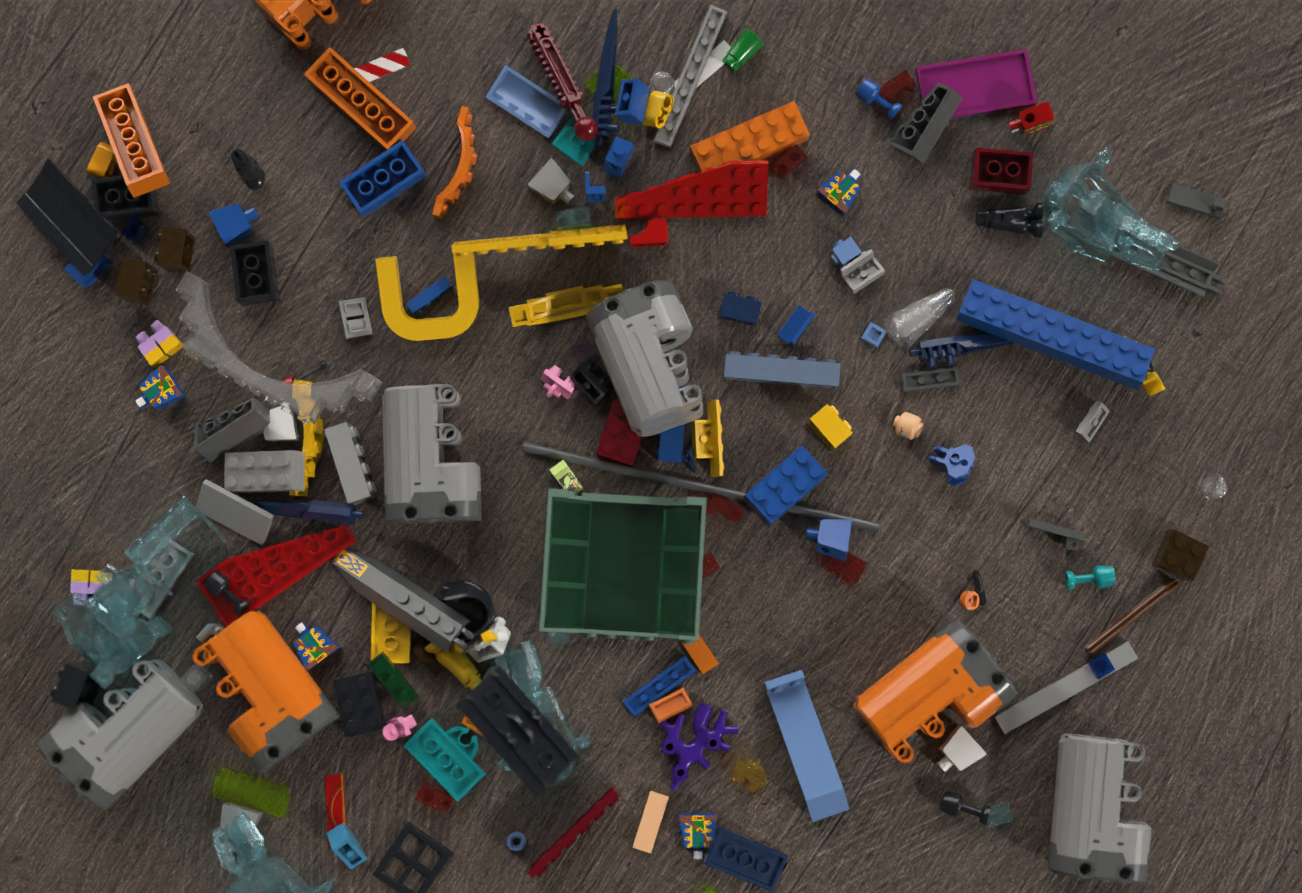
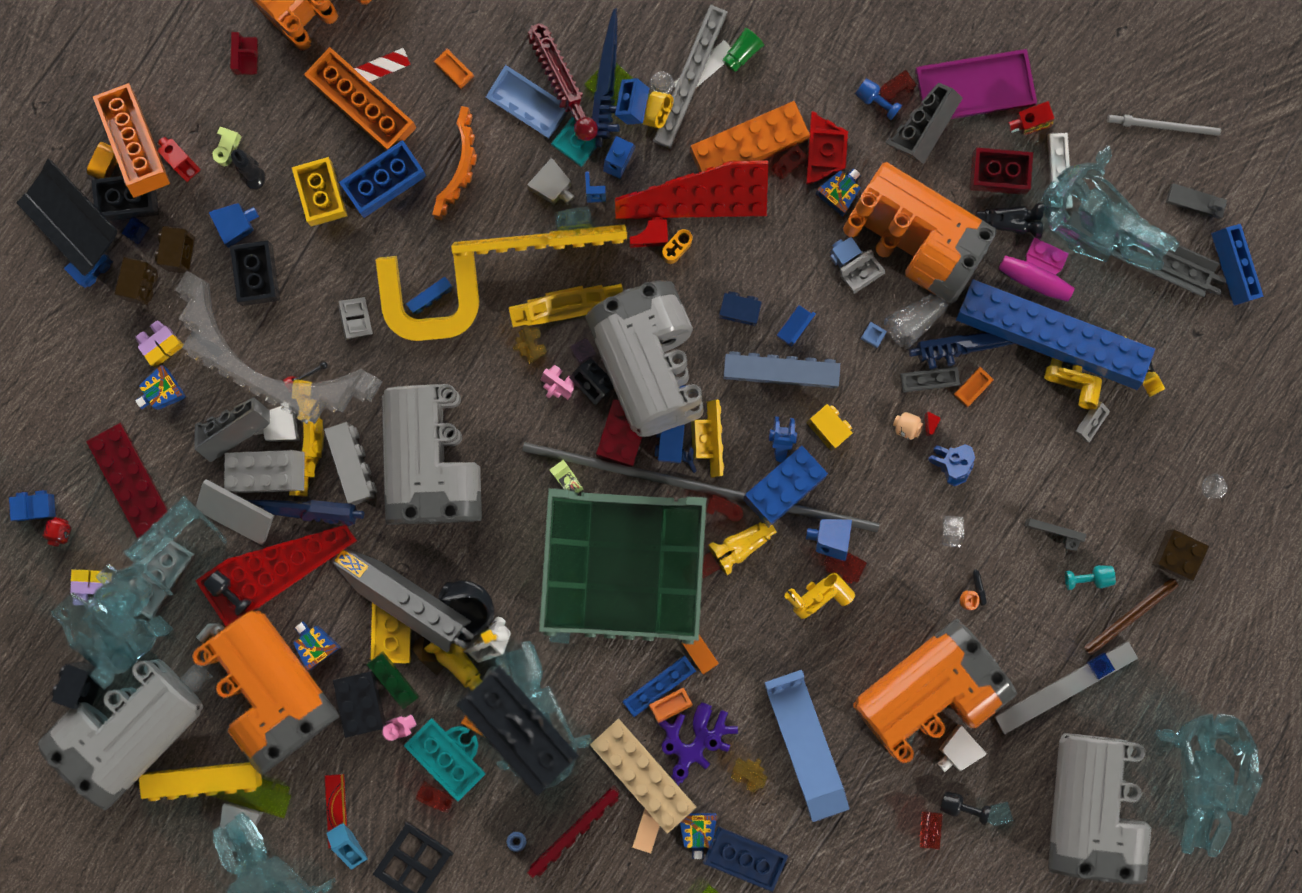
none -> blue brick [9,490,56,521]
none -> red head [42,517,72,547]
none -> dark red plate [86,423,176,542]
none -> yellow brick [139,762,262,801]
none -> red torso [157,137,201,182]
none -> yellowish green leg [212,127,241,166]
none -> dark red panel [230,32,258,75]
none -> yellow brick [292,157,347,226]
none -> orange tile [434,49,474,89]
none -> clear yellow hips [513,326,547,364]
none -> tan plate [590,718,697,834]
none -> light orange beam [662,229,692,264]
none -> yellow piece [708,522,777,576]
none -> blue hinge [769,417,797,462]
none -> yellow piece [784,573,855,619]
none -> red wing [806,111,848,185]
none -> orange piece [843,162,997,303]
none -> clear red hips [919,811,943,849]
none -> red slope [925,411,941,436]
none -> clear bracket [942,516,965,547]
none -> orange tile [953,367,994,407]
none -> dark pink plate [998,237,1075,302]
none -> yellow piece [1044,358,1102,410]
none -> white tile [1047,133,1073,209]
none -> light grey bar [1107,115,1221,136]
none -> clear light blue piece [1155,714,1263,857]
none -> blue brick [1211,224,1264,306]

